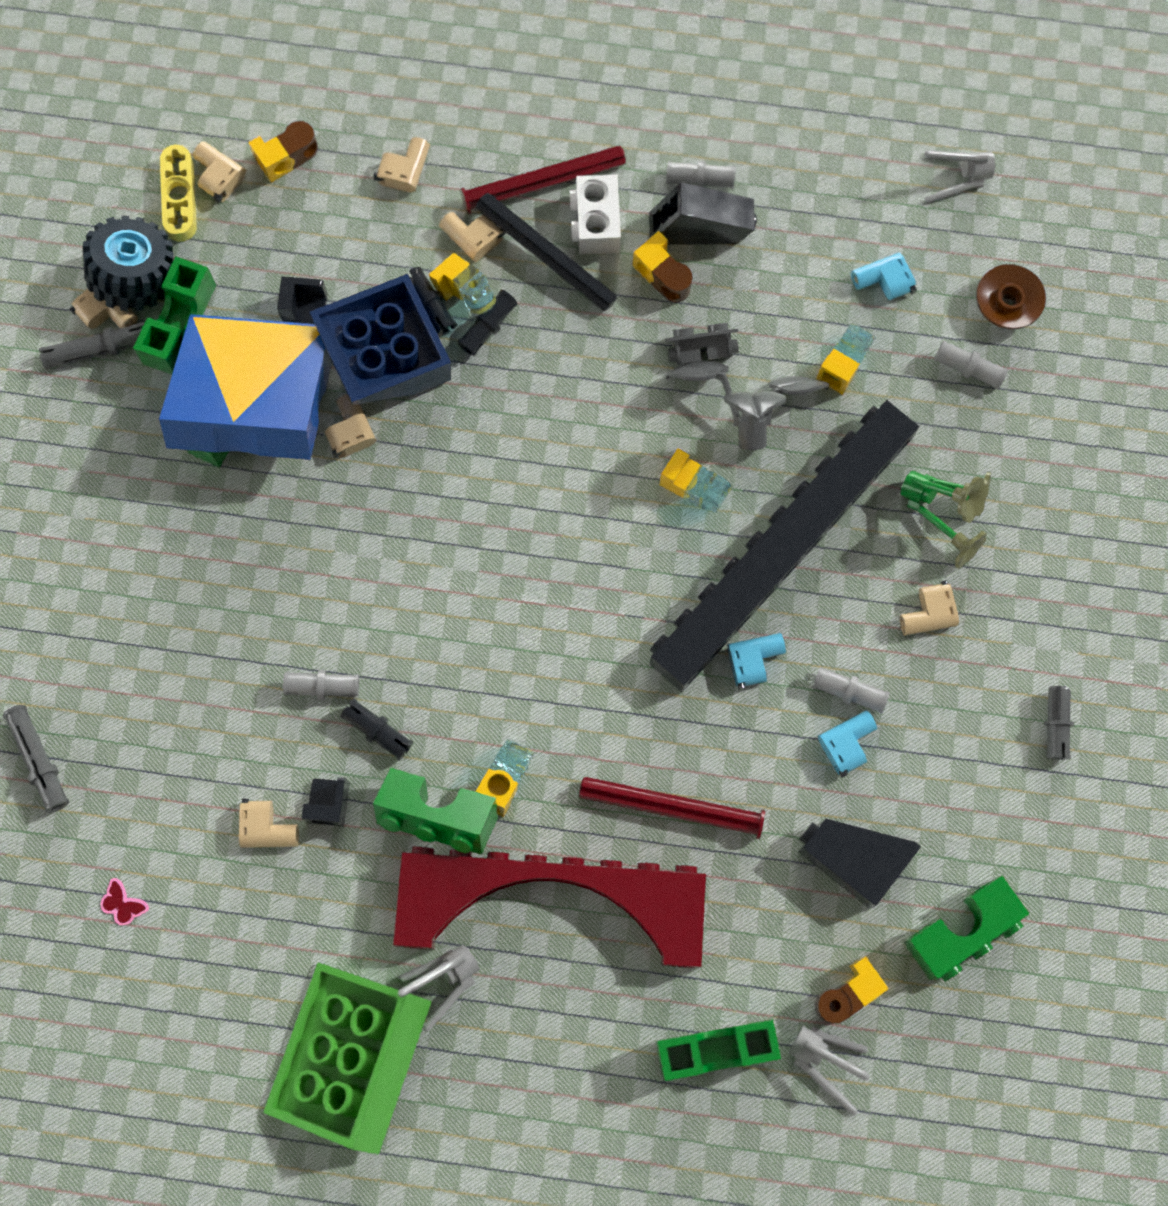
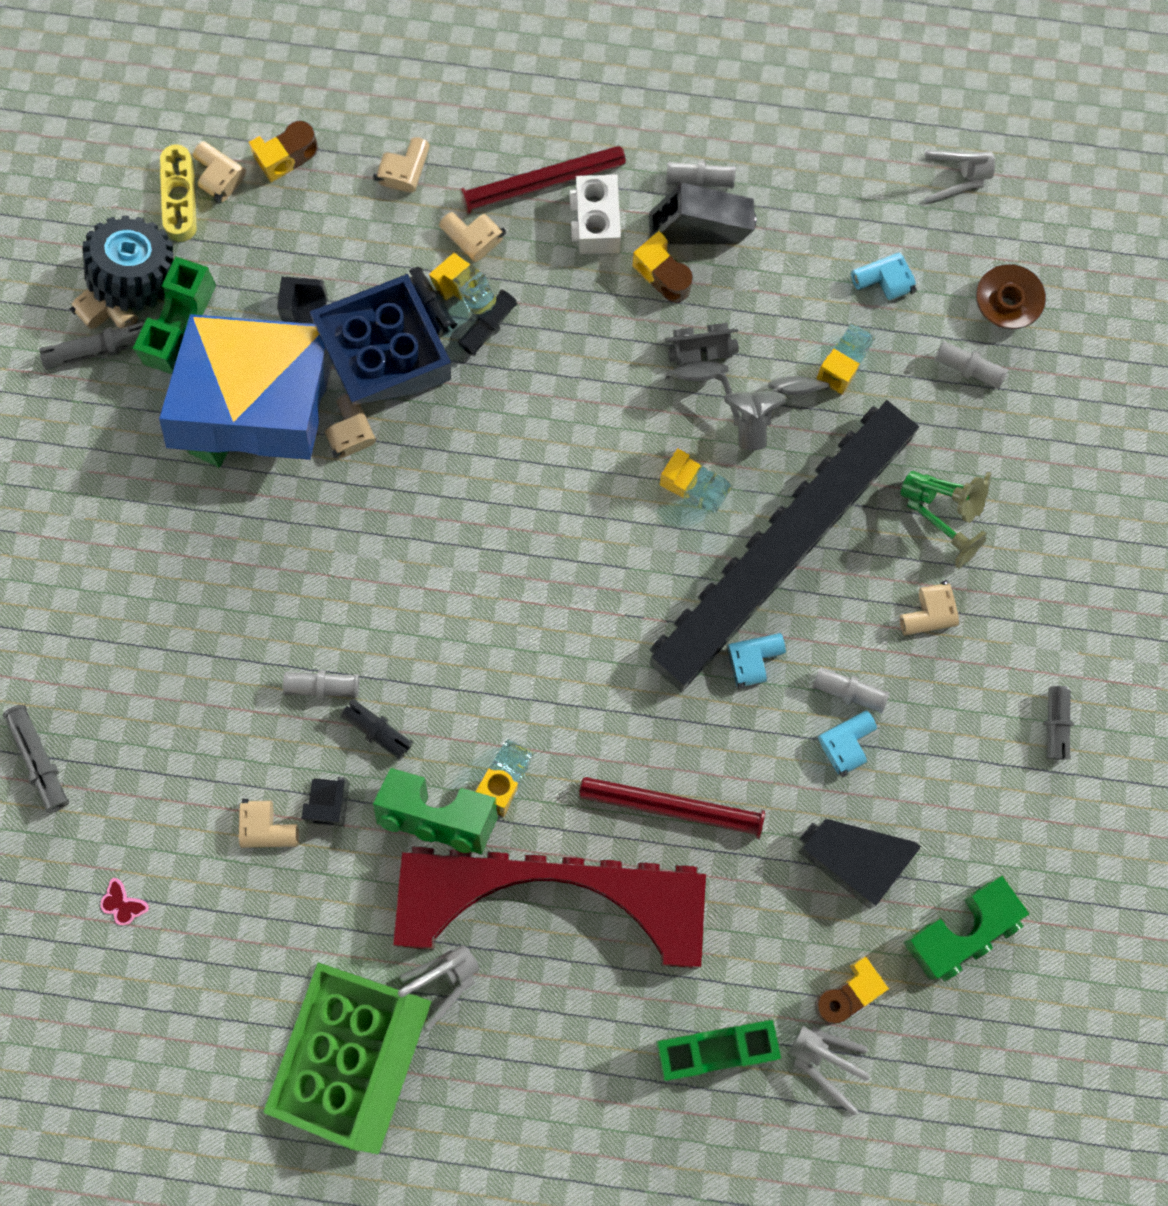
black axle [476,193,617,311] -> none

